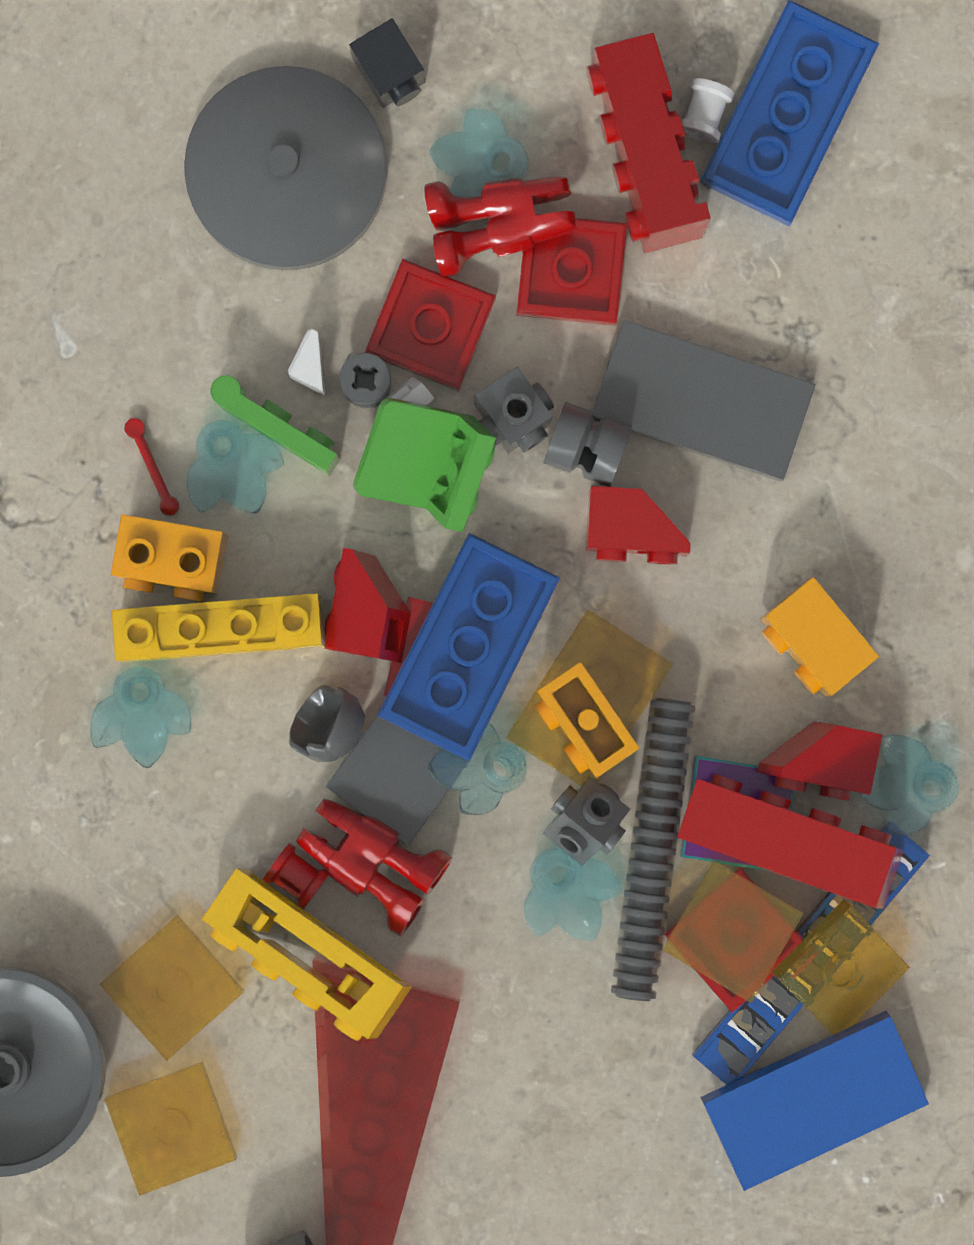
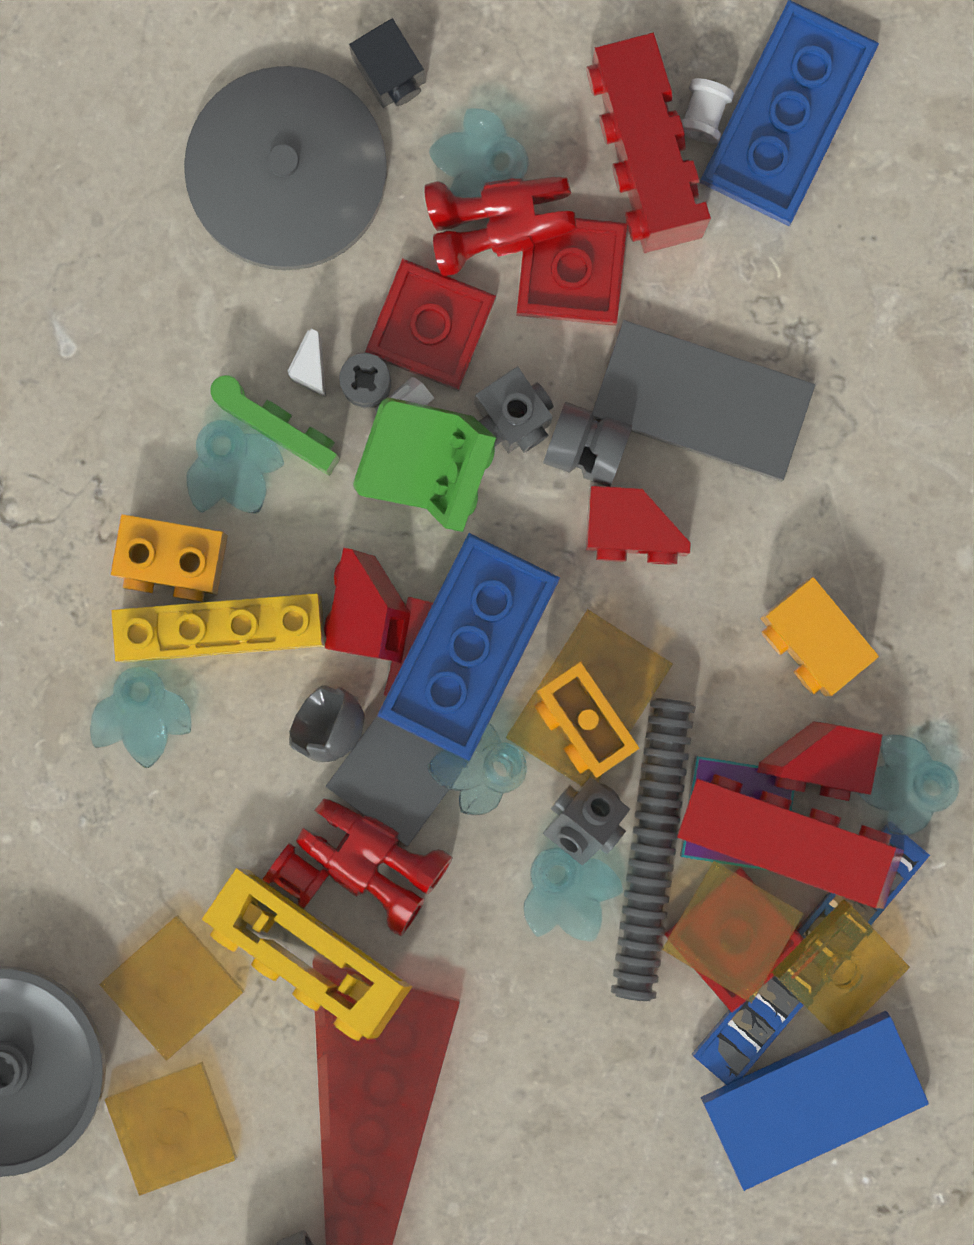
red hinge [124,418,180,516] -> none

